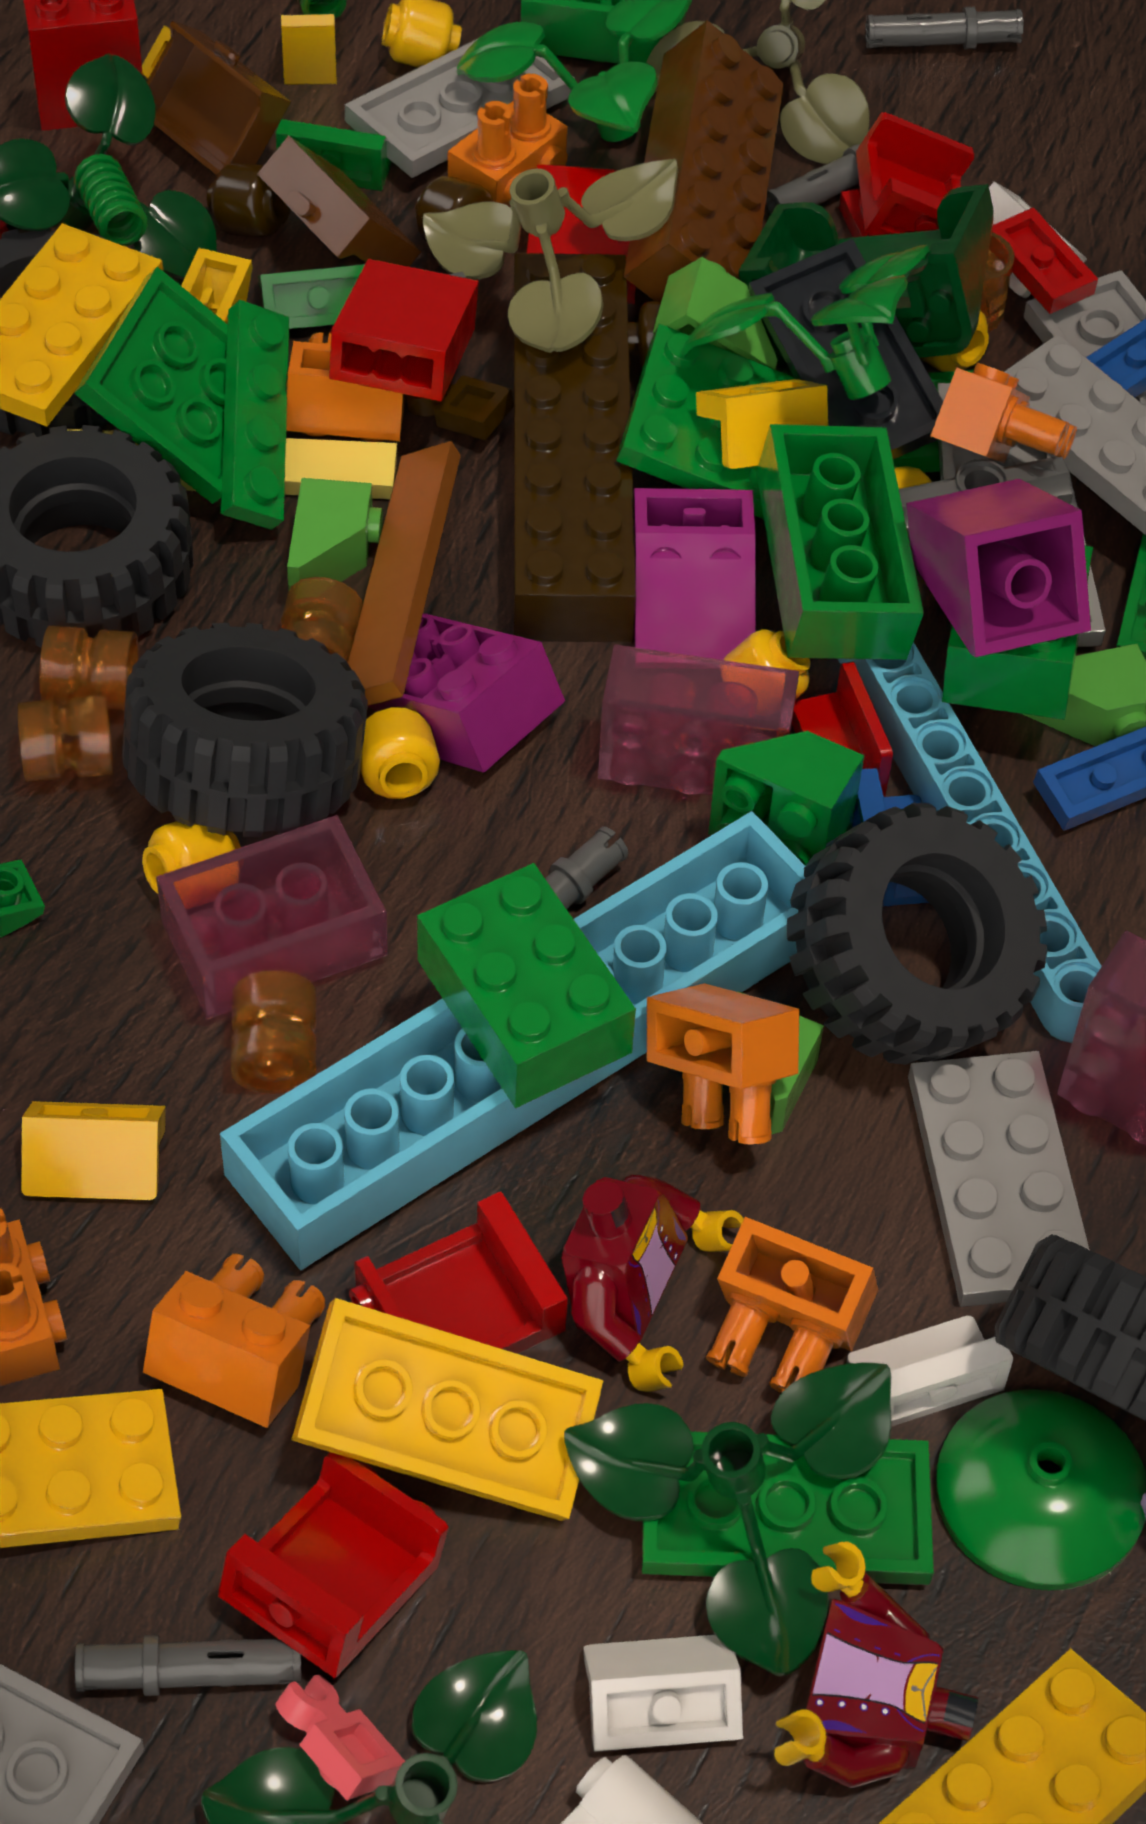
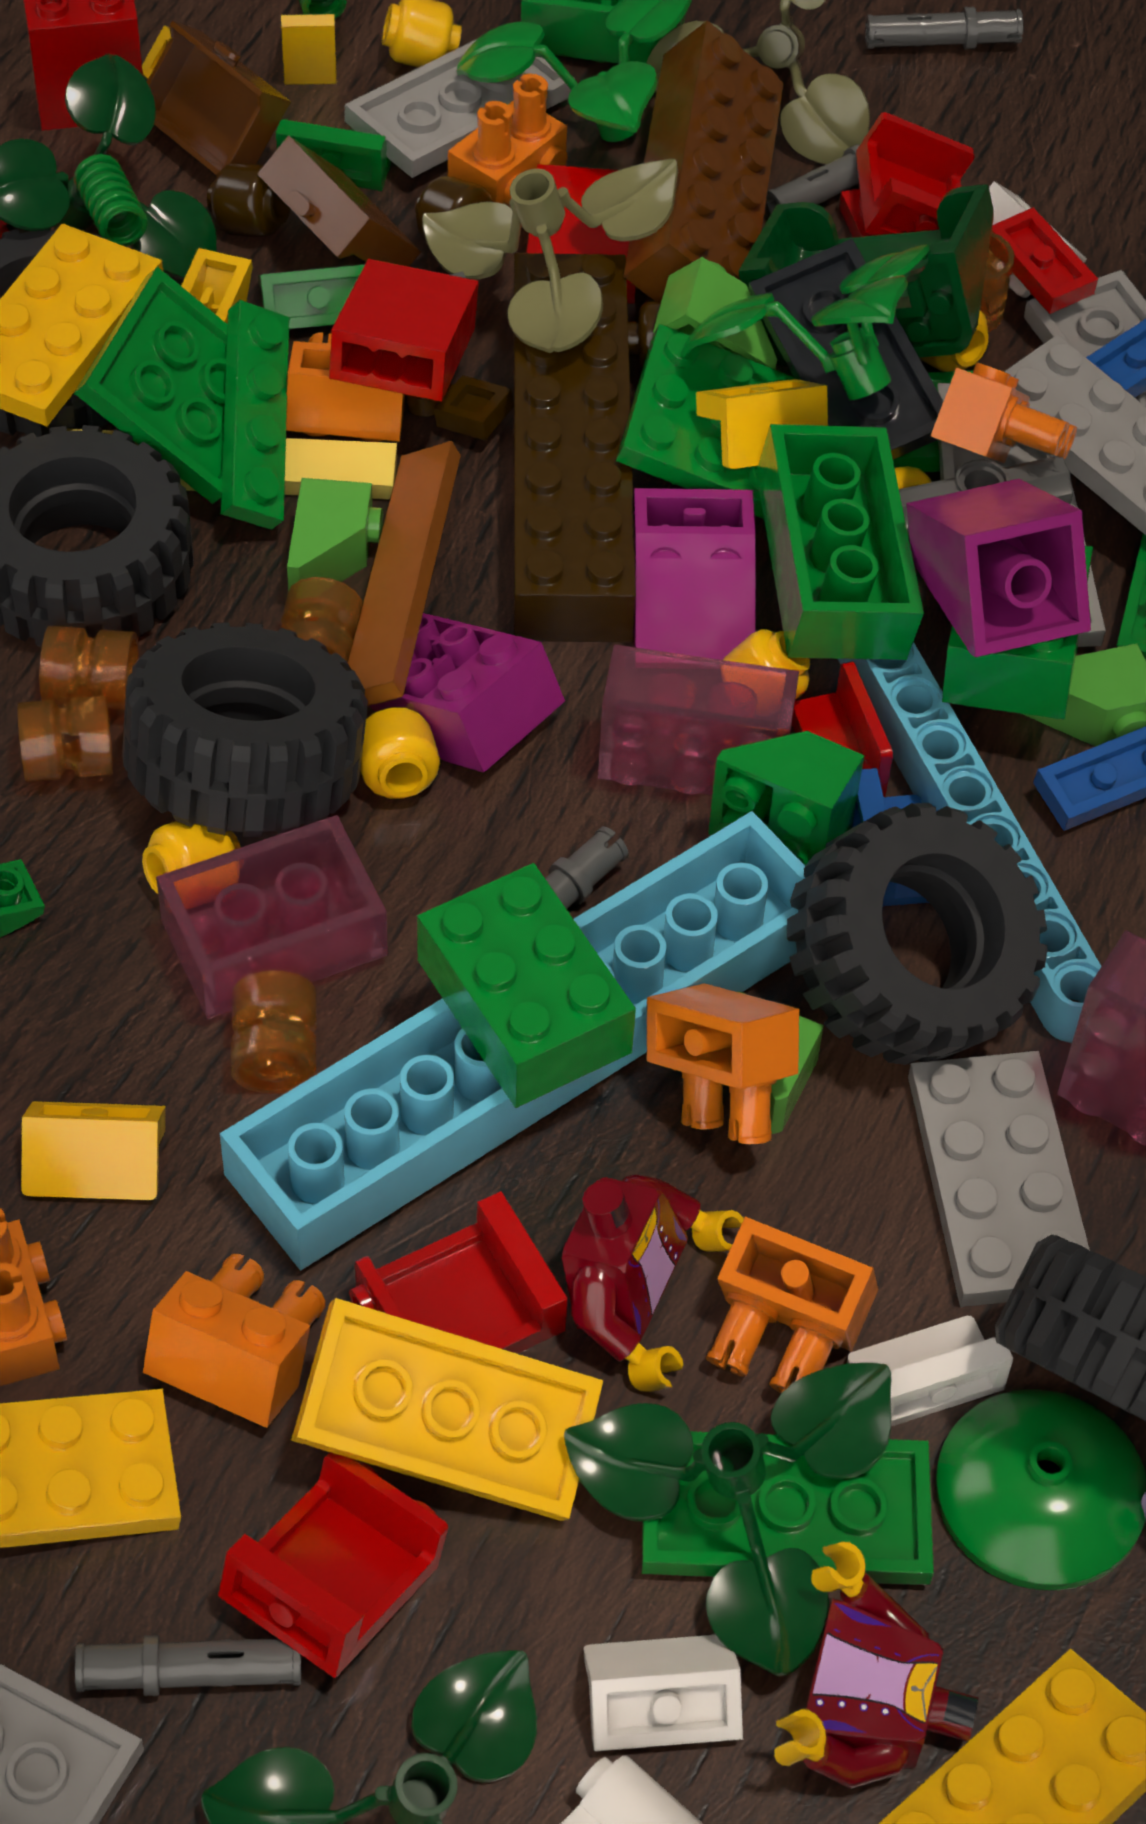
coral plate [275,1674,405,1800] -> none

